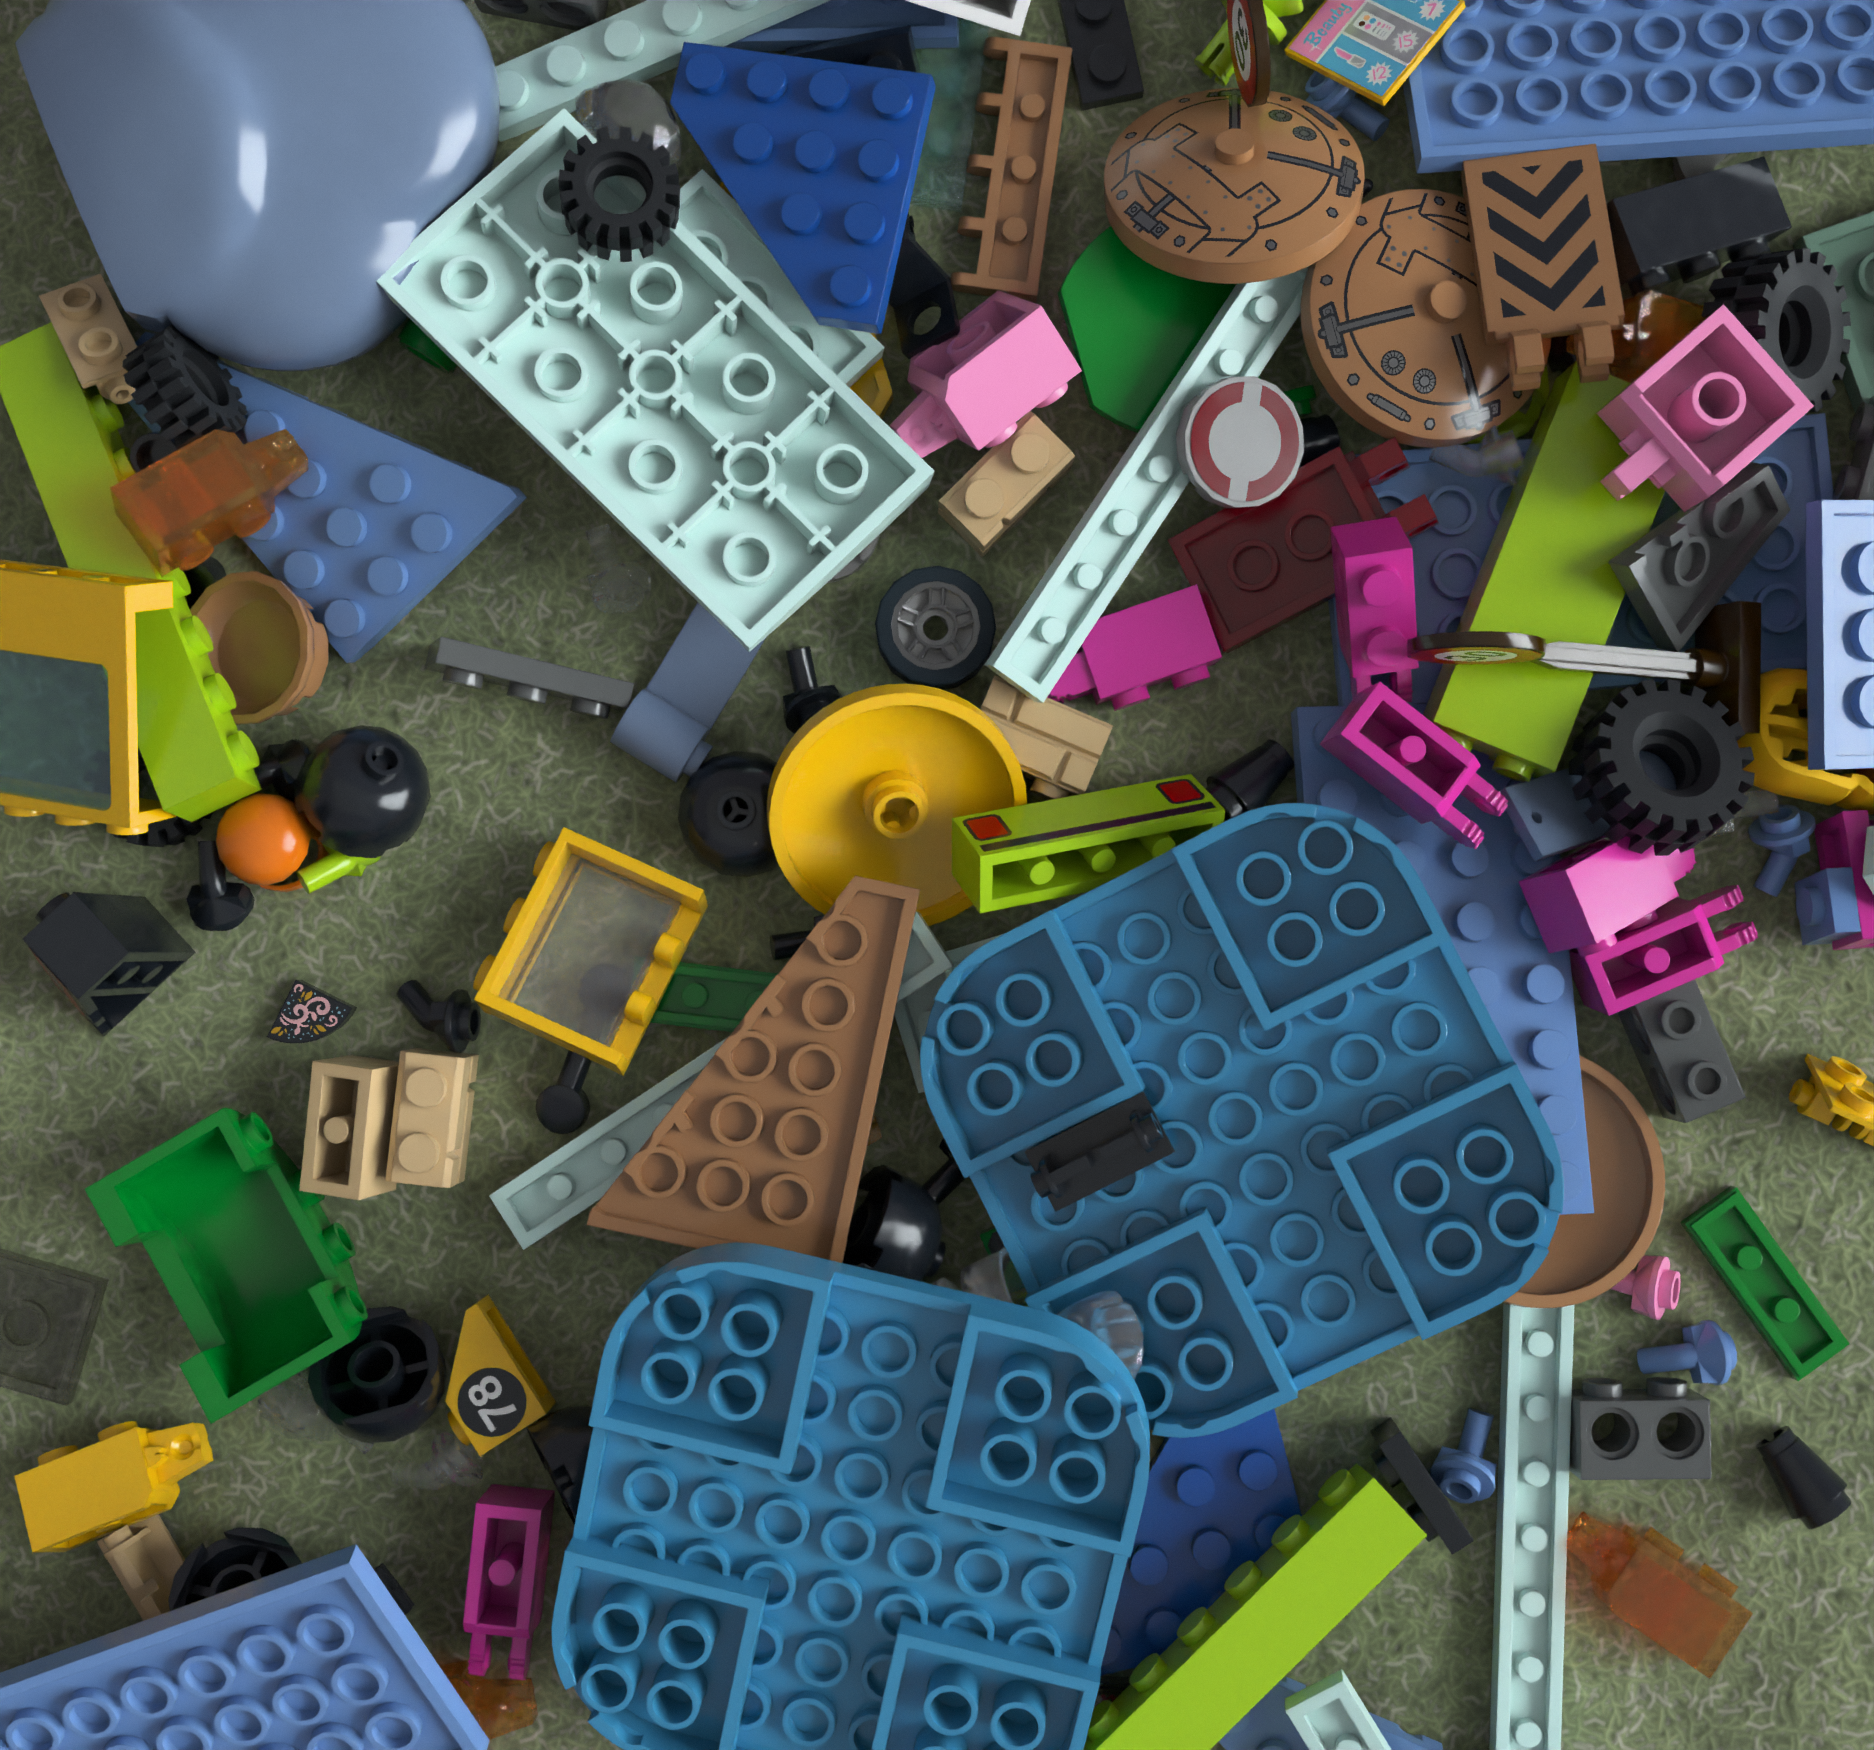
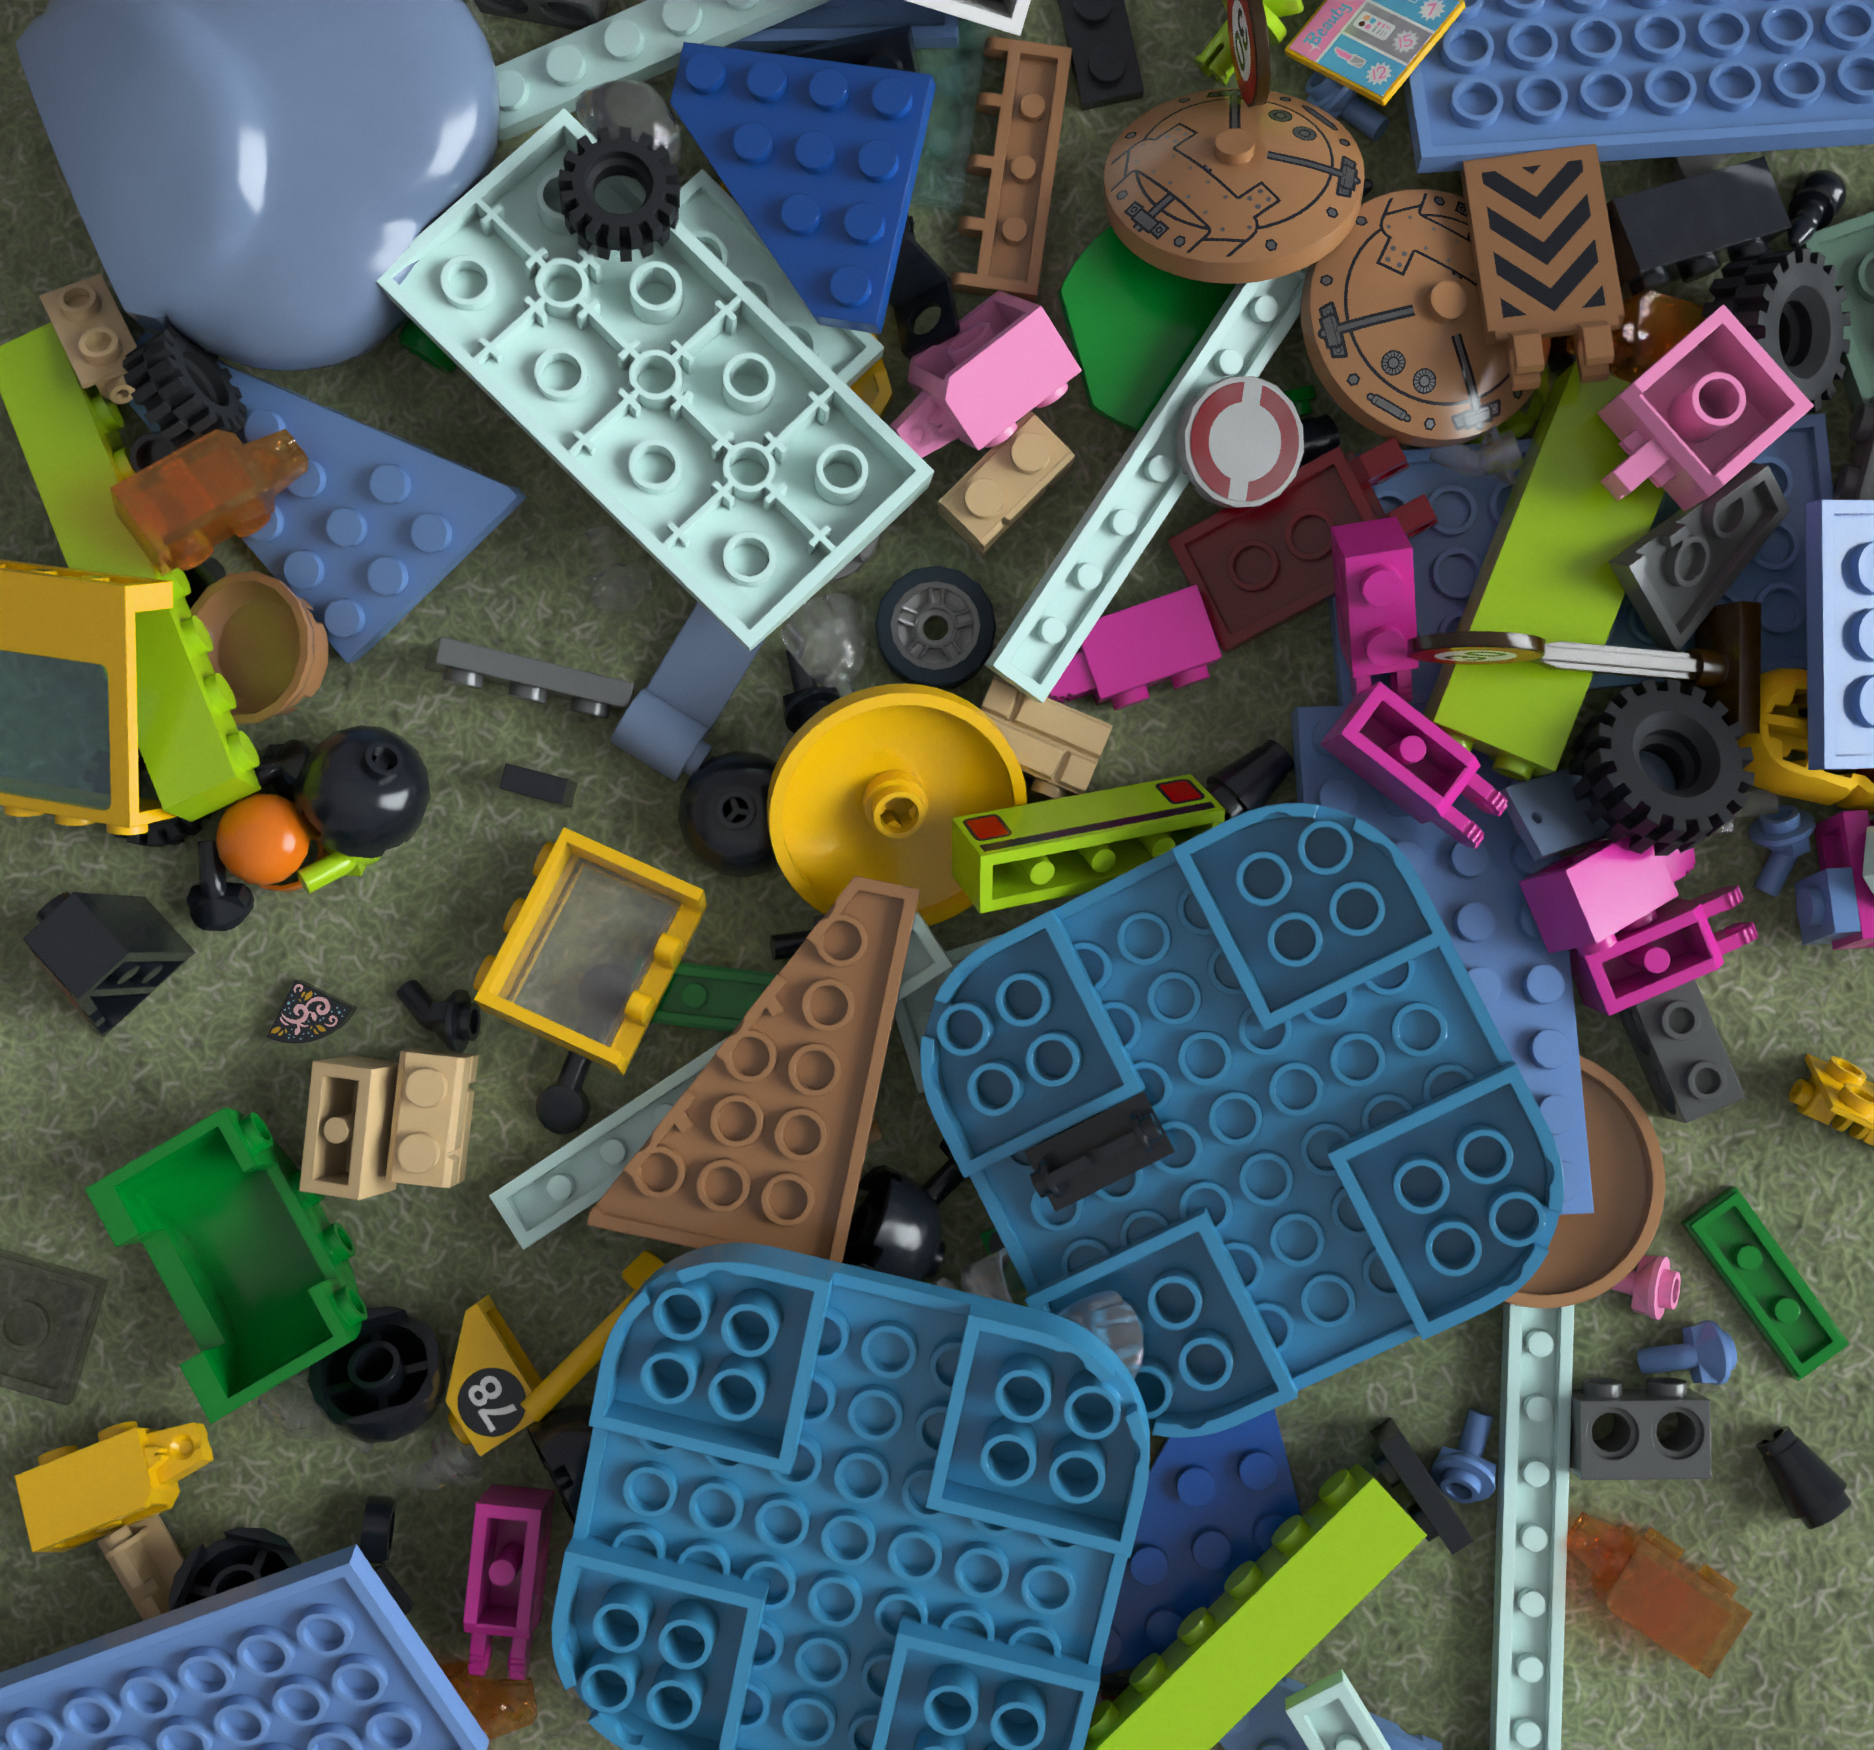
none -> black tile [360,1496,396,1564]
none -> black tile [499,763,578,808]
none -> yellow piece [520,1250,665,1422]
none -> clear piece [781,593,873,698]
none -> black bar [1787,170,1846,248]

